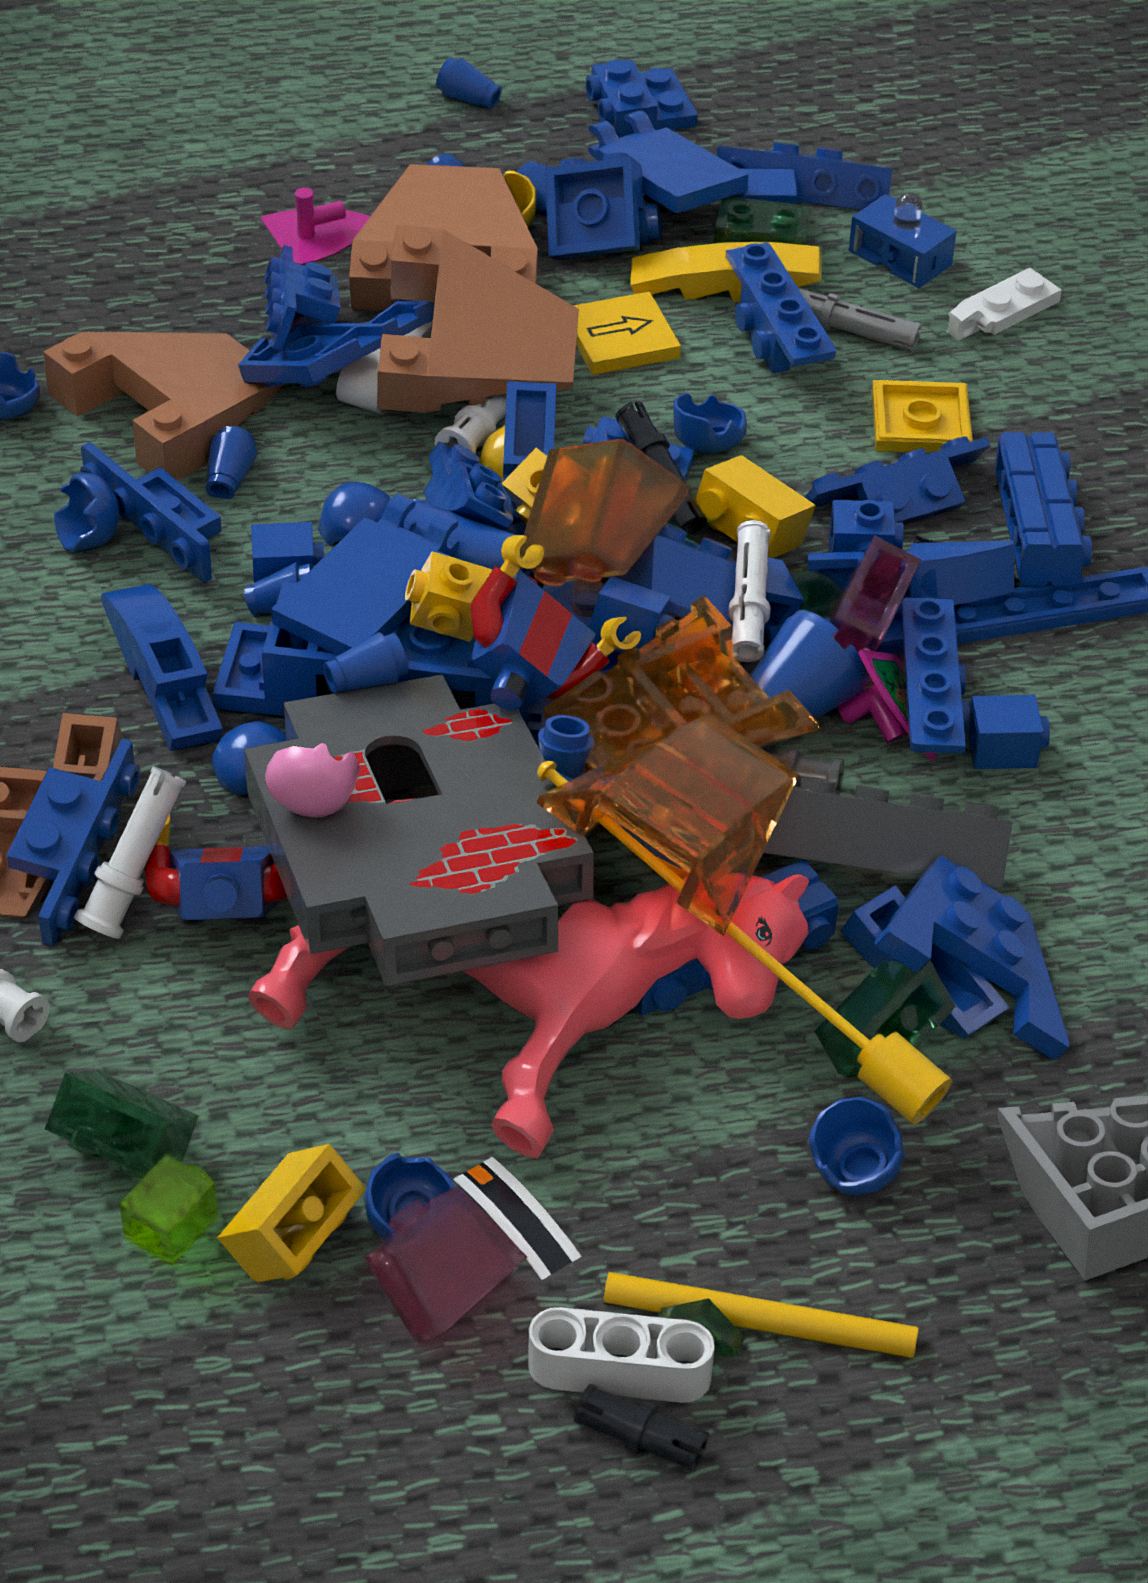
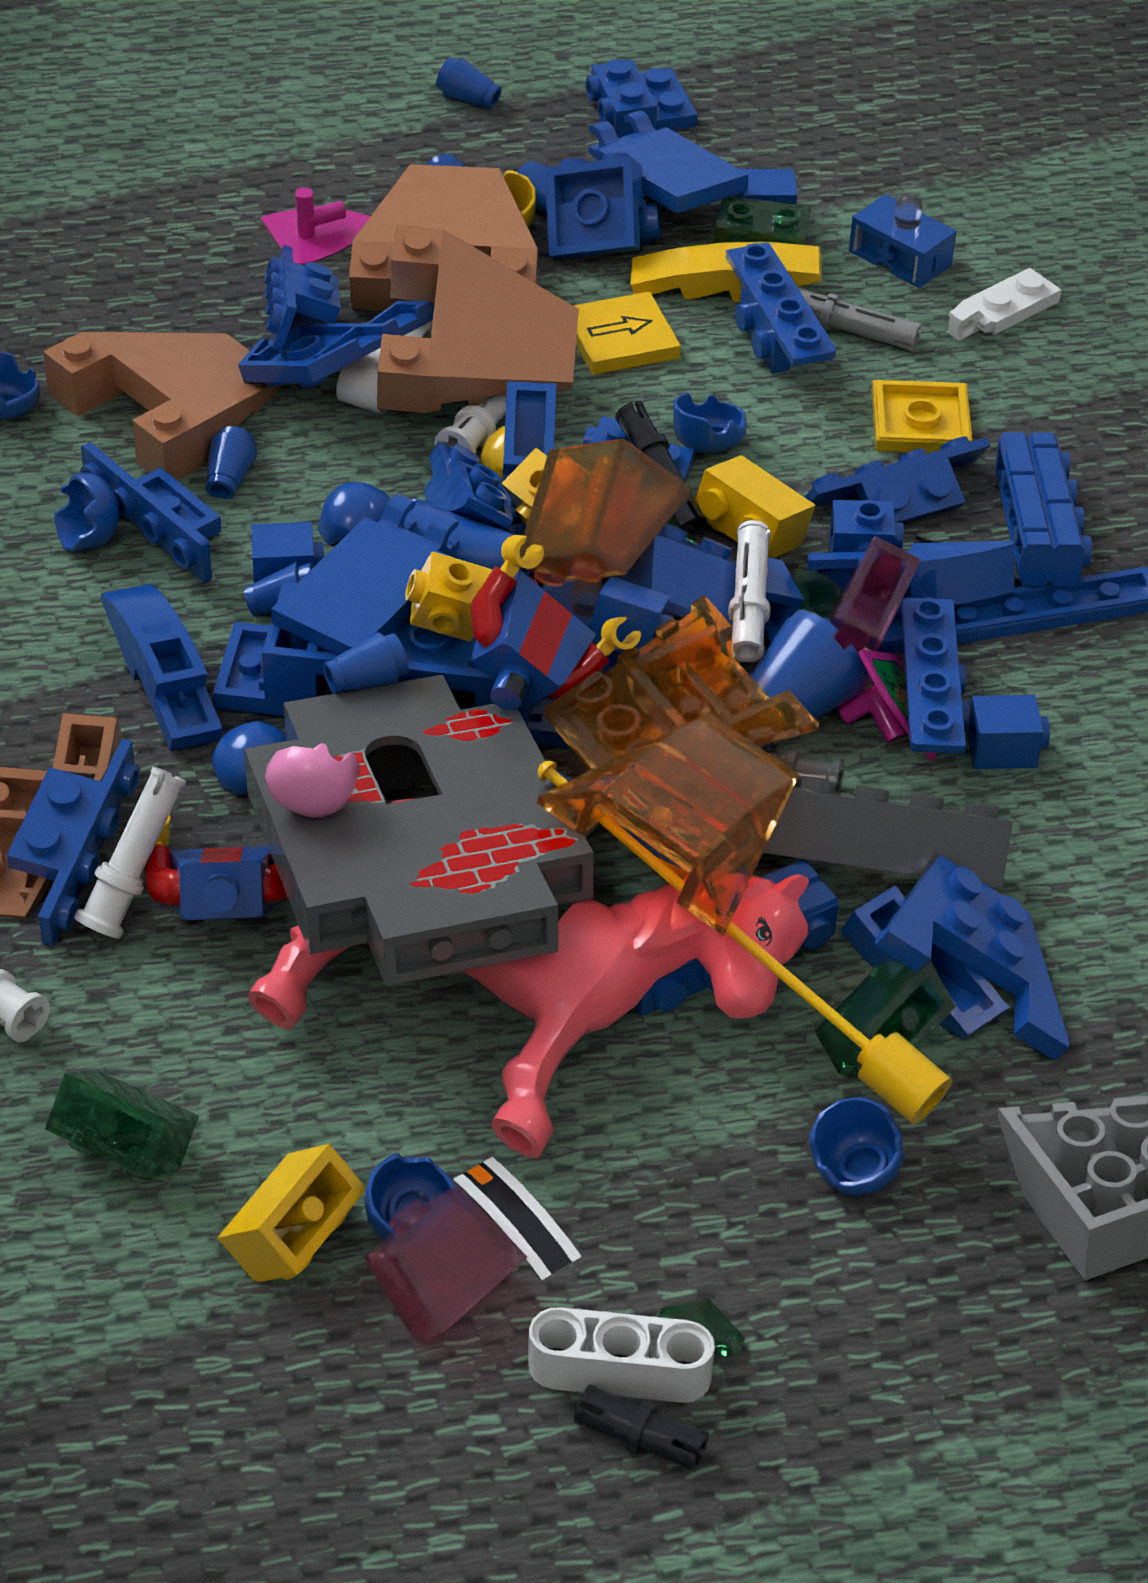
clear neon green brick [119,1154,218,1267] -> none
blue cone [538,715,594,802] -> none
yellow piece [603,1272,918,1359] -> none
blue bracket [717,142,893,210] -> none

